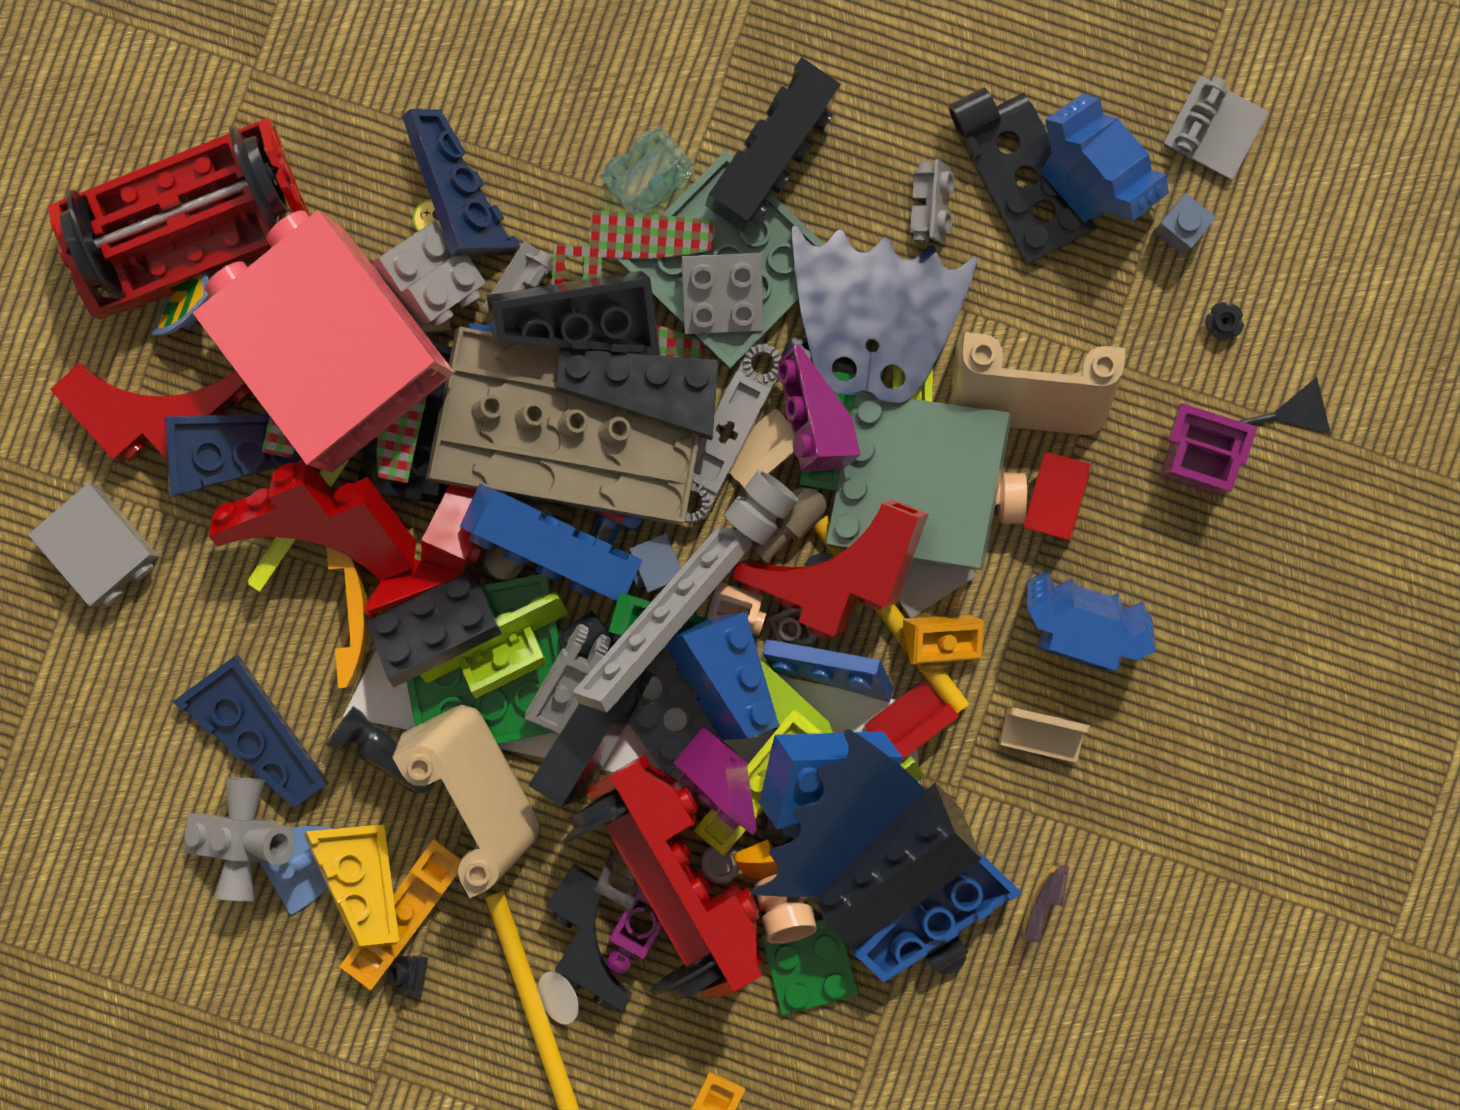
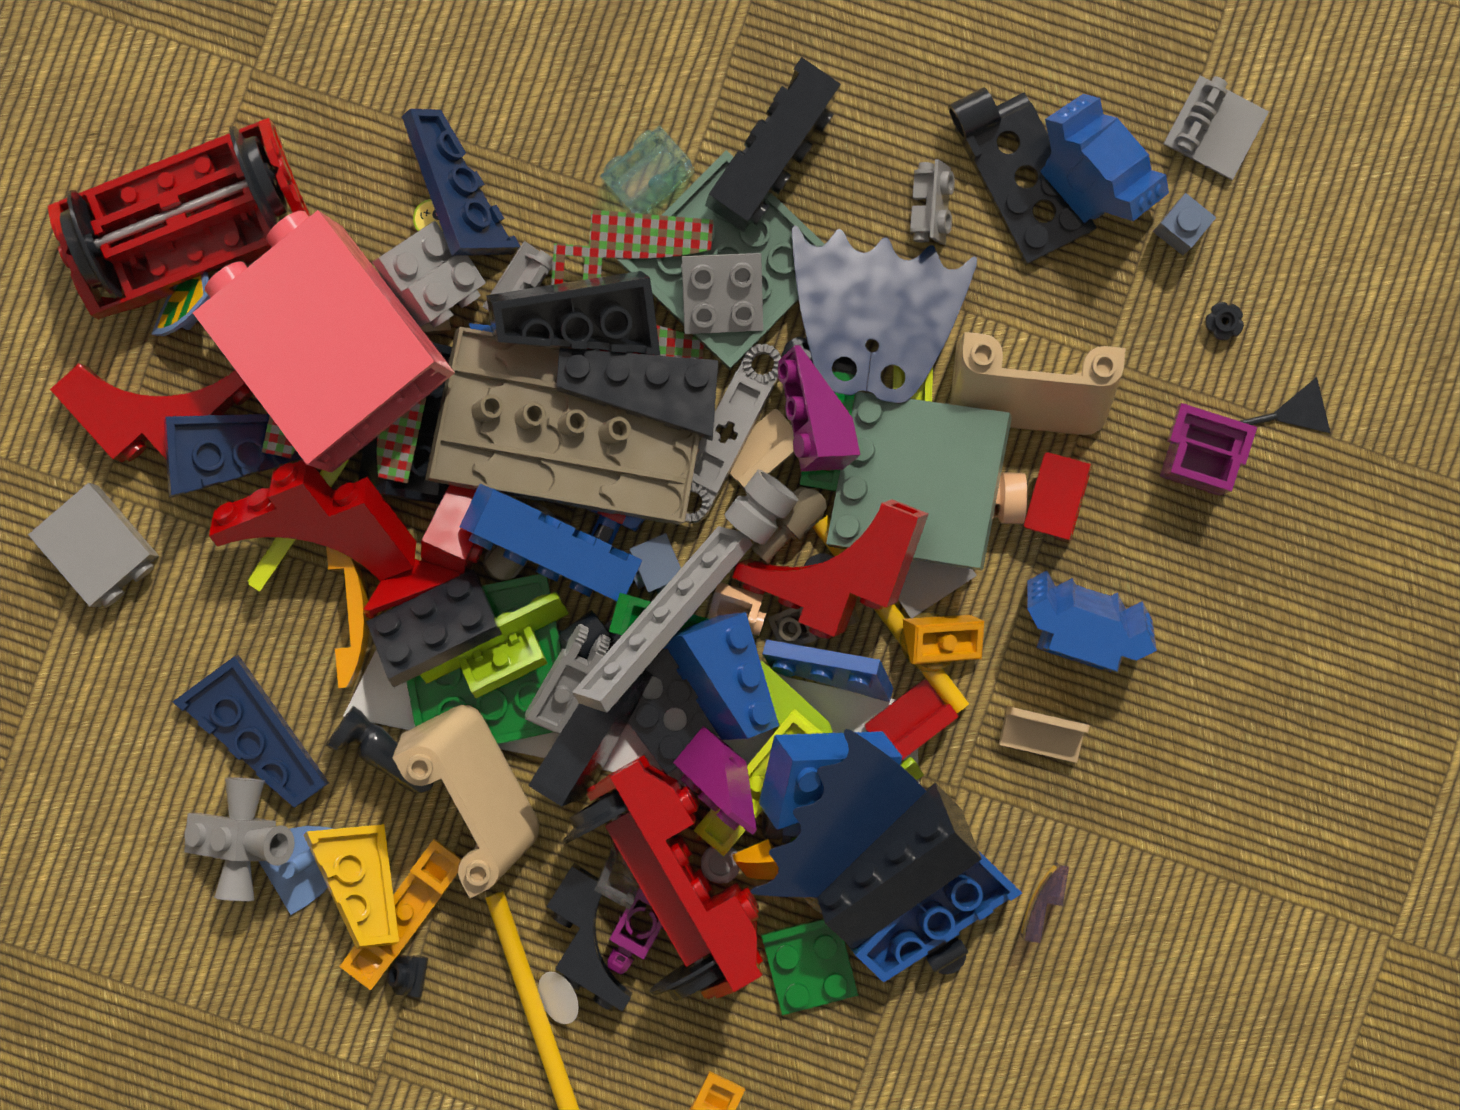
light nougat wheel [755,875,817,943] -> none

